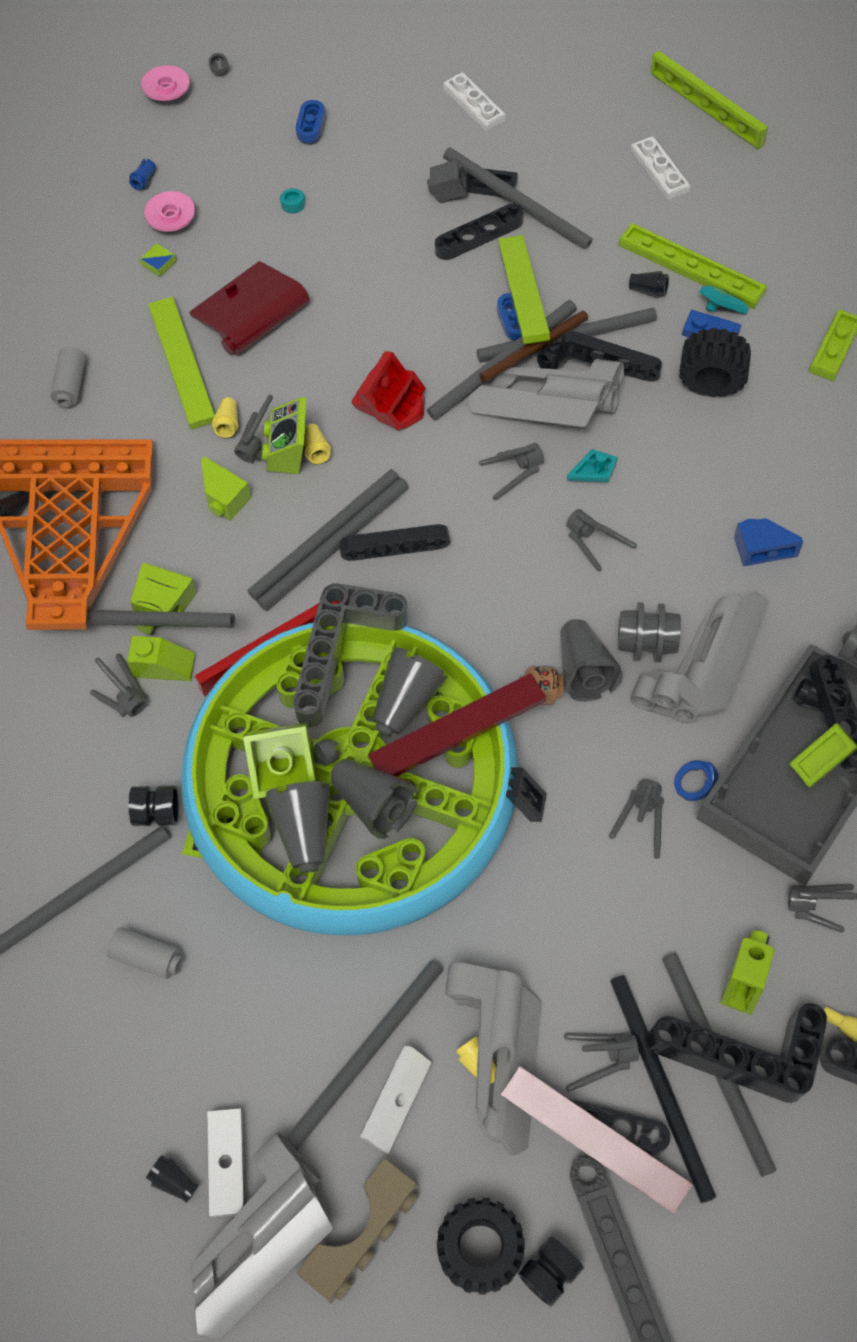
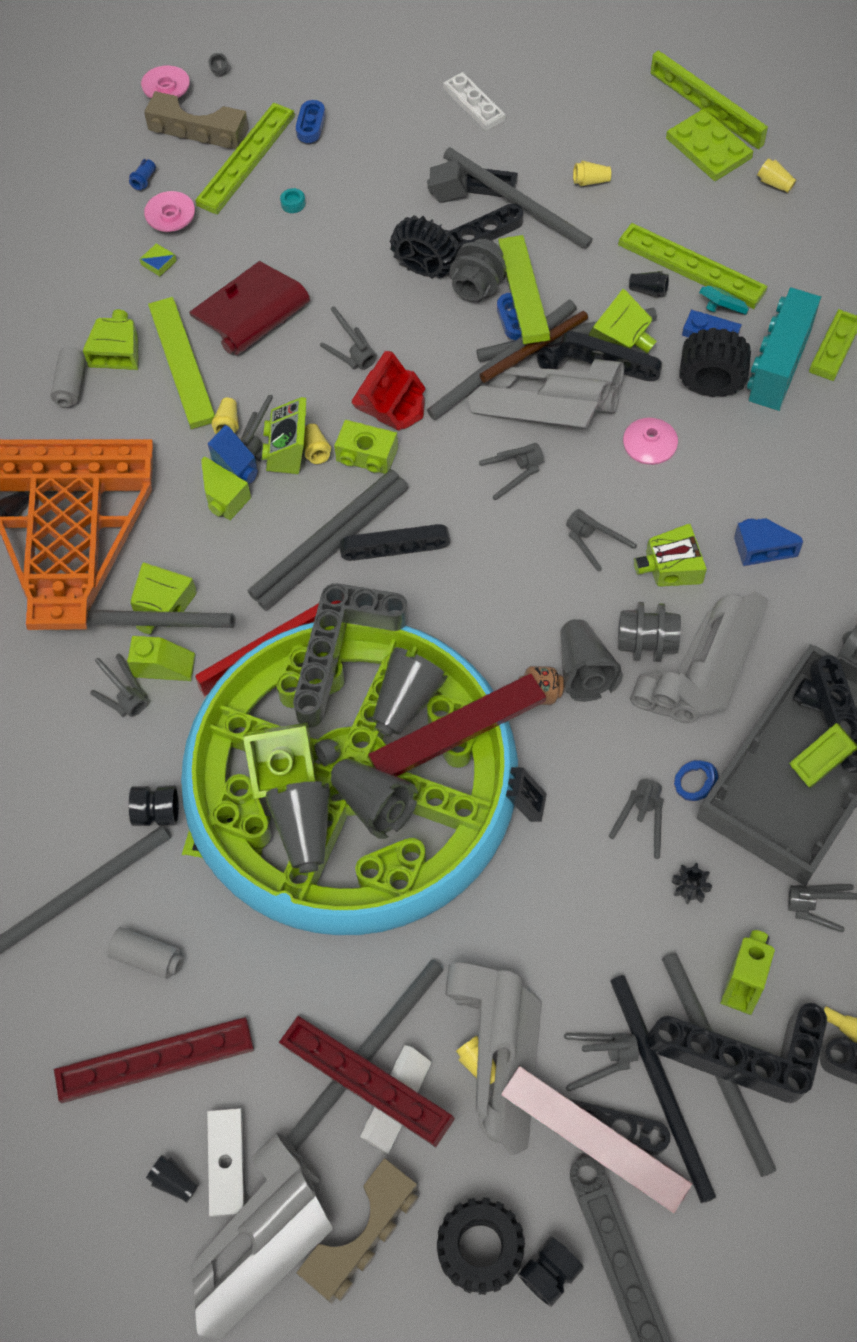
teal piece [567,449,618,482] -> none
white tile [631,136,690,201] -> none
none -> dark red tile [53,1017,254,1104]
none -> lime torso [83,309,138,370]
none -> dark tan arch [144,91,249,149]
none -> lime tile [195,102,295,215]
none -> blue slope [208,425,258,484]
none -> dark red tile [279,1016,455,1148]
none -> dark grey plant [320,306,377,370]
none -> lime brick [334,419,398,474]
none -> black gear [389,215,459,279]
none -> dark grey piece [449,239,506,301]
none -> light yellow cone [573,160,611,186]
none -> lime torso [589,289,657,354]
none -> bright pink dish [623,418,678,465]
none -> lime torso [634,523,707,587]
none -> lime plate [666,108,754,181]
none -> black gear [672,863,712,904]
none -> teal brick [747,287,822,411]
none -> light yellow cone [757,158,797,193]

